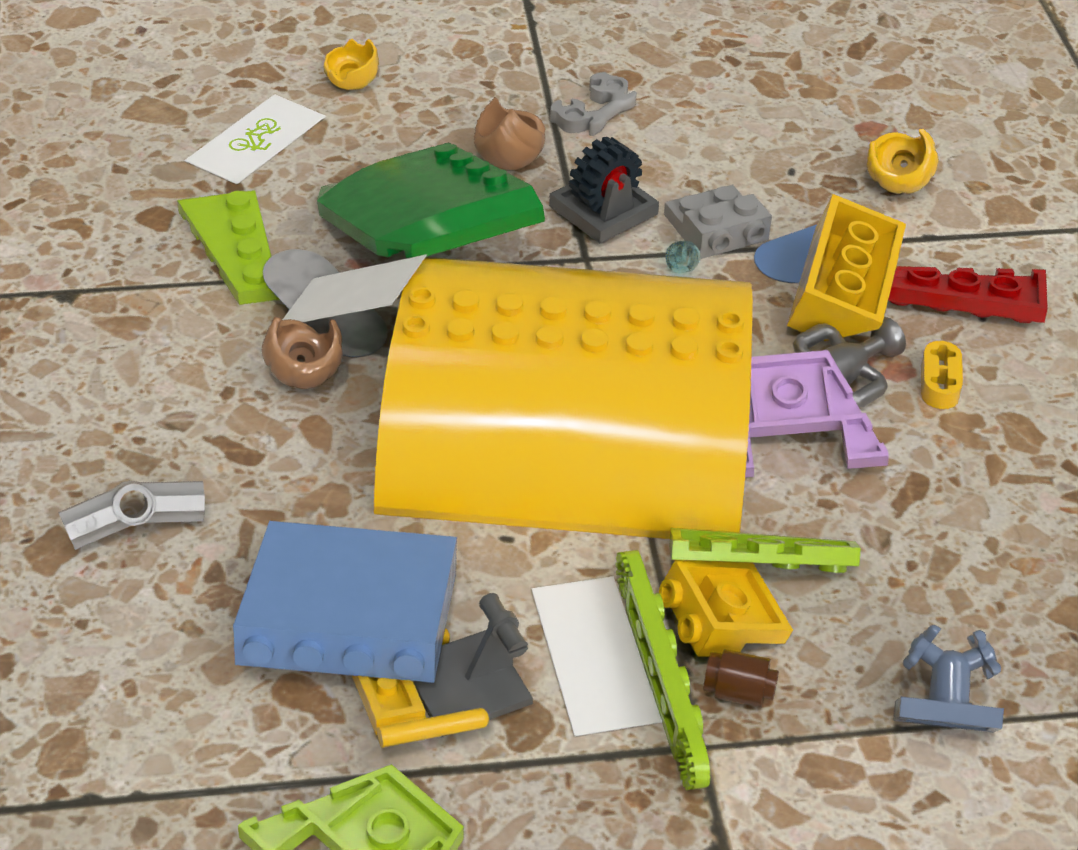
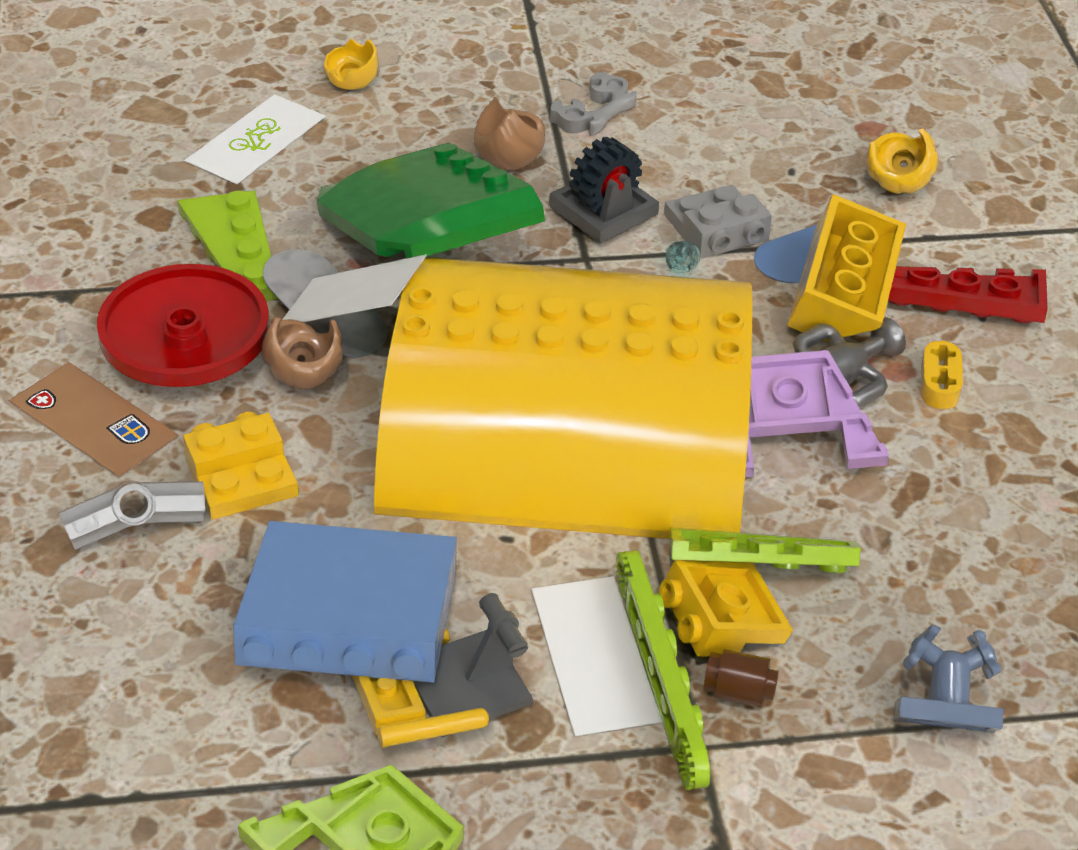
none -> medium nougat sticker [8,362,180,478]
none -> red dish [97,264,270,387]
none -> yellow plate [183,412,299,520]

